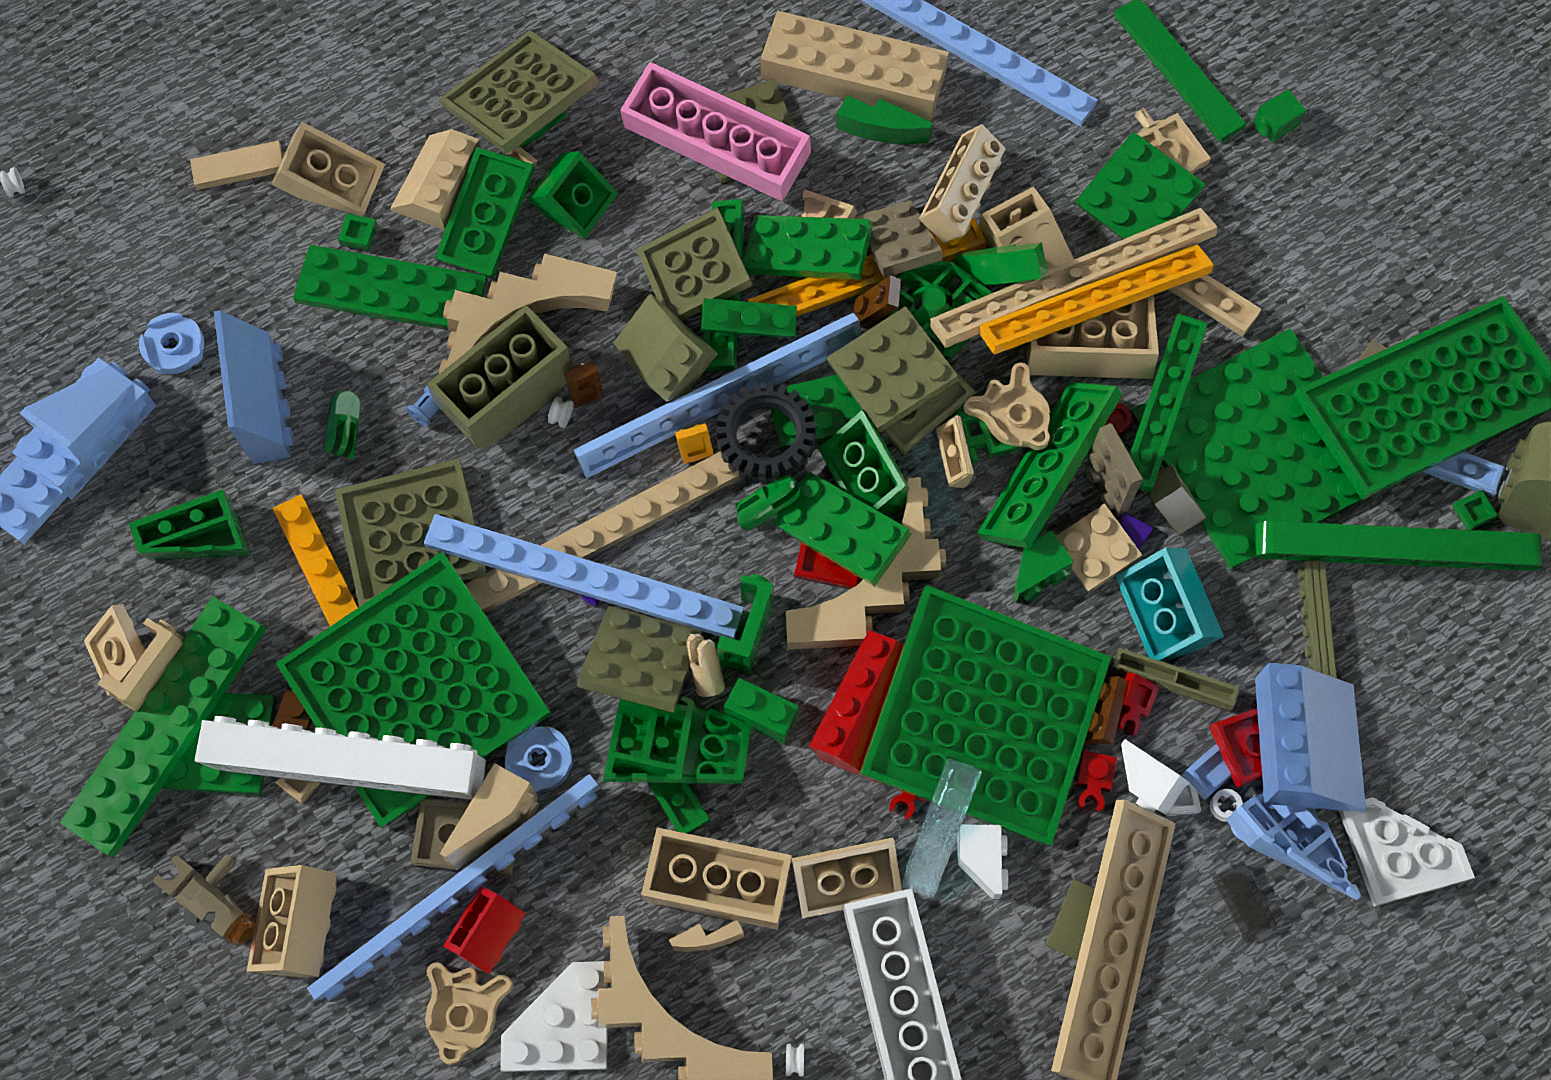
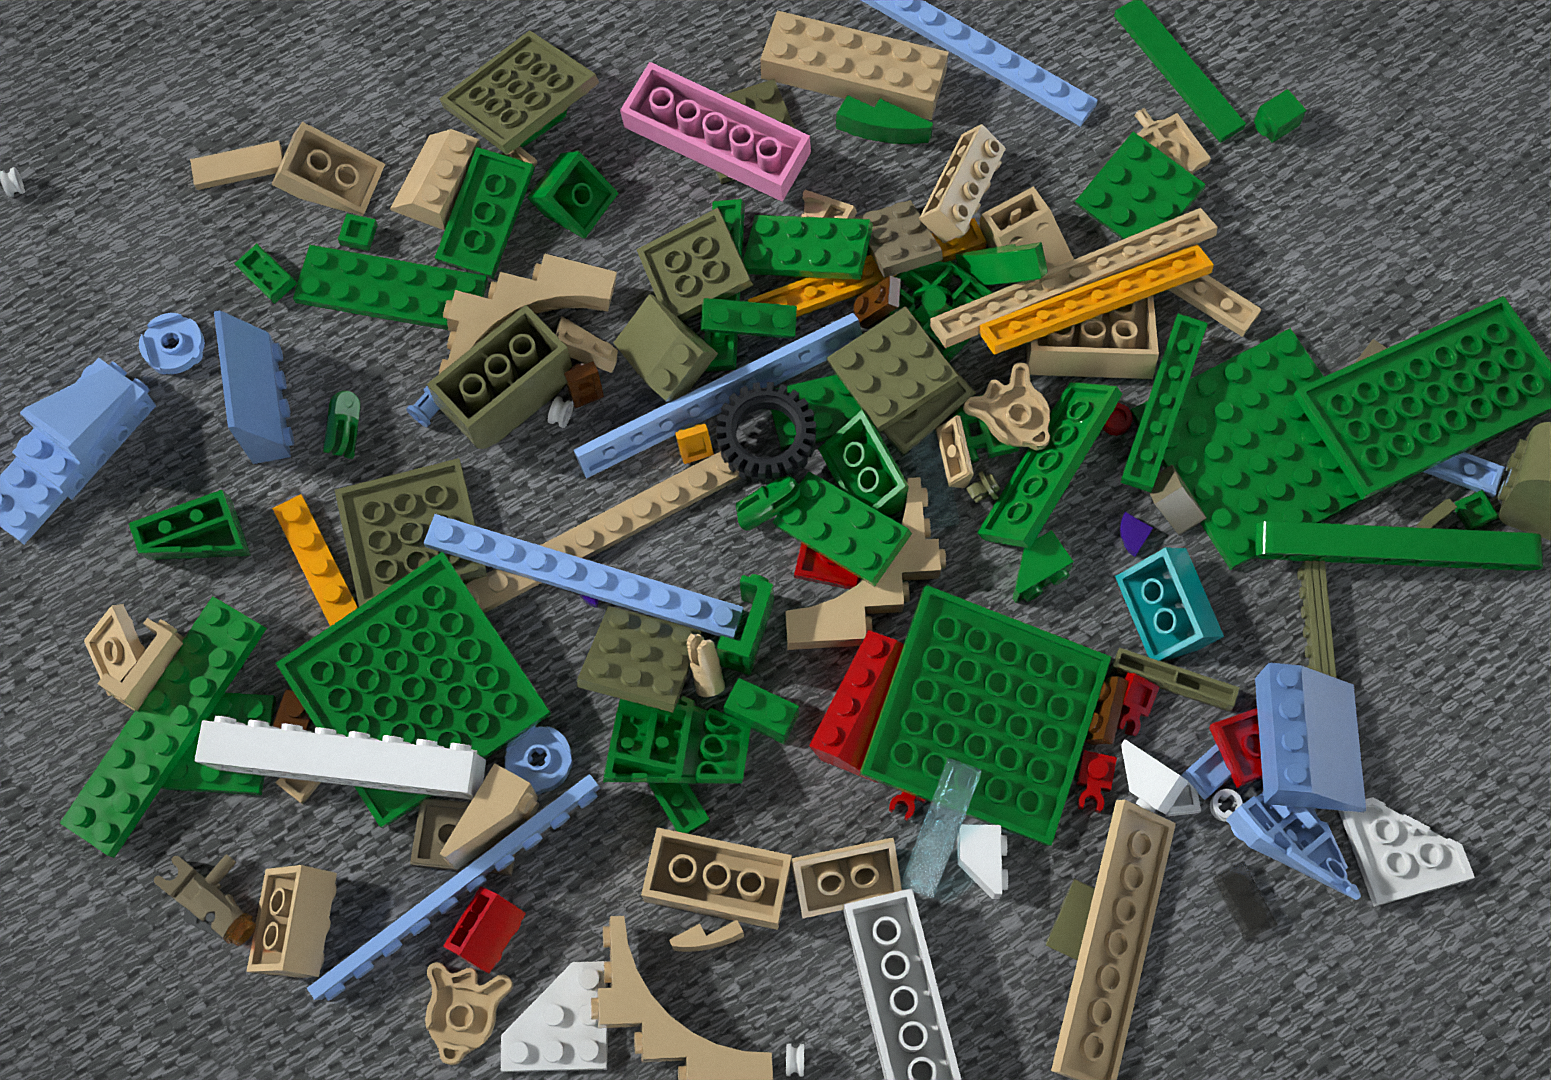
tan plate [1056,504,1142,593] -> none
dark tan plate [1085,423,1143,518] -> none
none -> green plate [234,243,297,304]
none -> tan wing [556,317,618,373]
none -> olive plate [966,471,1001,503]
none -> olive tile [1417,499,1457,528]

